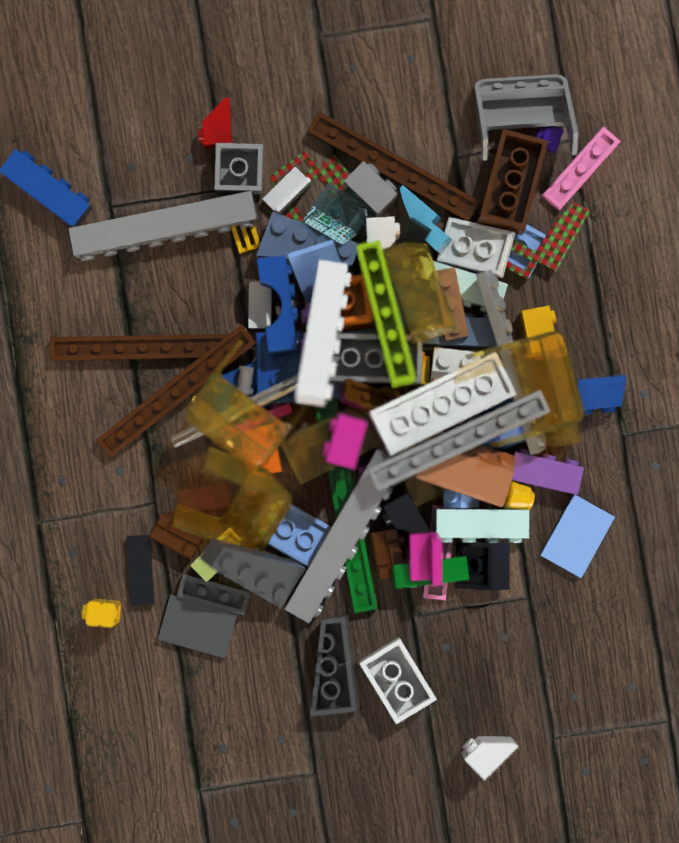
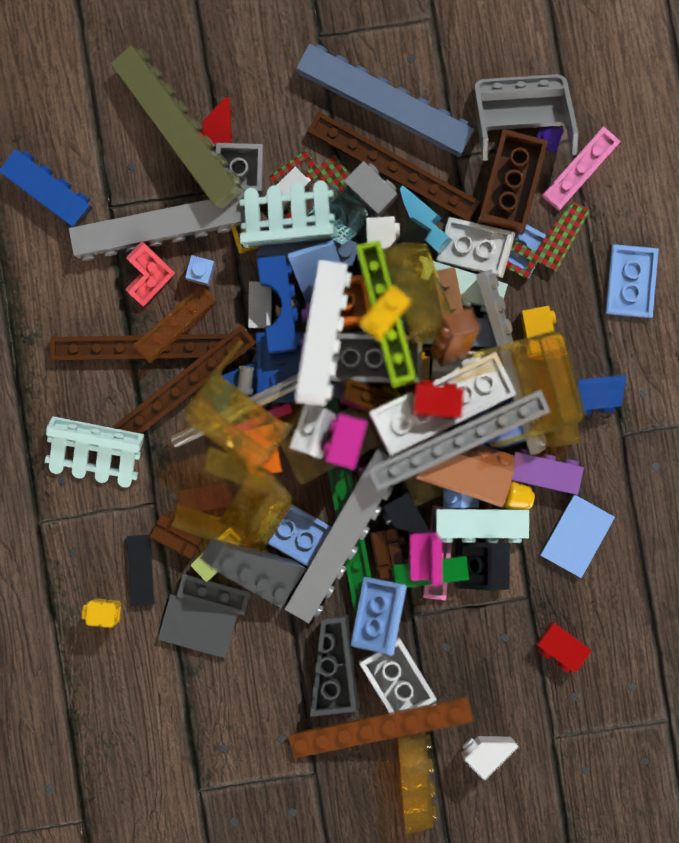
none -> light aqua fence [45,416,144,487]
none -> olive brick [111,45,244,209]
none -> coral plate [125,241,175,307]
none -> clear orange tile [133,284,217,363]
none -> light blue brick [185,255,216,287]
none -> light aqua fence [240,181,338,247]
none -> dark orange plate [288,696,474,758]
none -> white panel [290,404,337,459]
none -> sand blue brick [296,44,474,157]
none -> light blue tile [350,577,407,656]
none -> yellow brick [361,285,411,343]
none -> clear yellow slope [397,732,437,834]
none -> red brick [410,380,464,420]
none -> dark orange brick [431,308,480,367]
none -> red brick [535,621,592,673]
none -> light blue tile [605,244,659,318]

